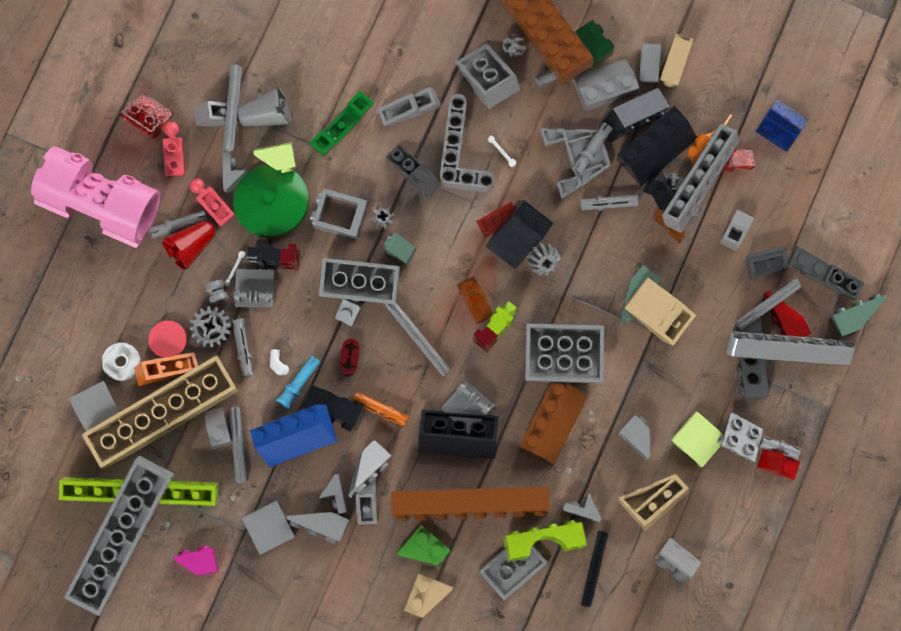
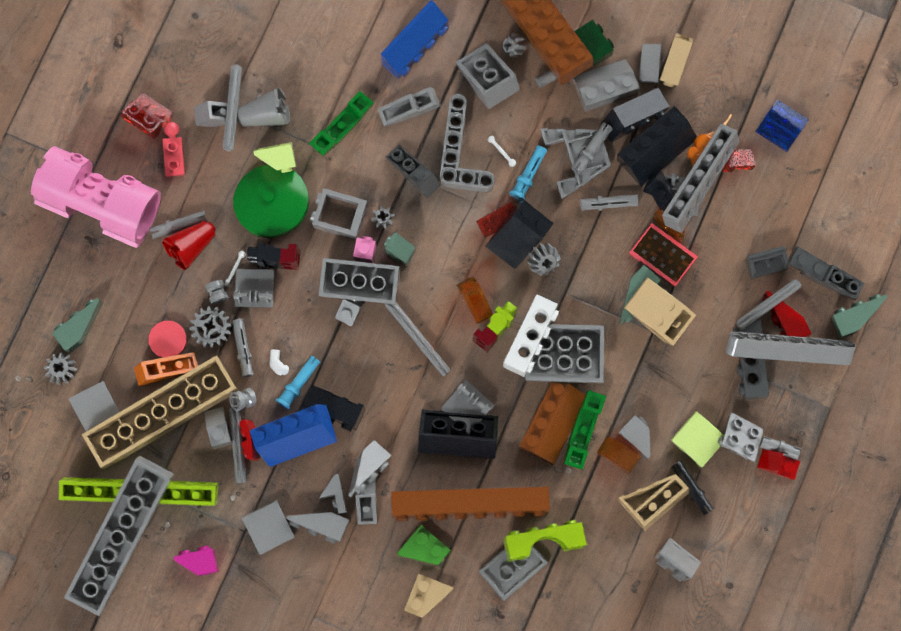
white tile [102,343,141,381] -> none
coral plate [190,179,235,227] -> none
light grey slope [222,152,247,194] -> none
dark red beam [340,339,360,376] -> none
orange pin [352,391,409,427] -> none
light grey slope [562,494,601,523] -> none
black axle [581,530,608,607] -> none
light grey slope [720,209,754,252] -> none
none -> light grey gear [44,352,77,385]
none -> sand green slope [52,298,103,354]
none -> light grey wheel [230,388,256,411]
none -> red slope [239,419,260,461]
none -> bright pink brick [353,236,376,263]
none -> blue slope [381,0,449,79]
none -> white brick [503,294,559,377]
none -> medium azure pin [509,145,547,200]
none -> green slope [564,390,606,470]
none -> clear orange slope [597,437,641,475]
none -> tile [629,223,698,288]
none -> black pin [671,460,714,515]

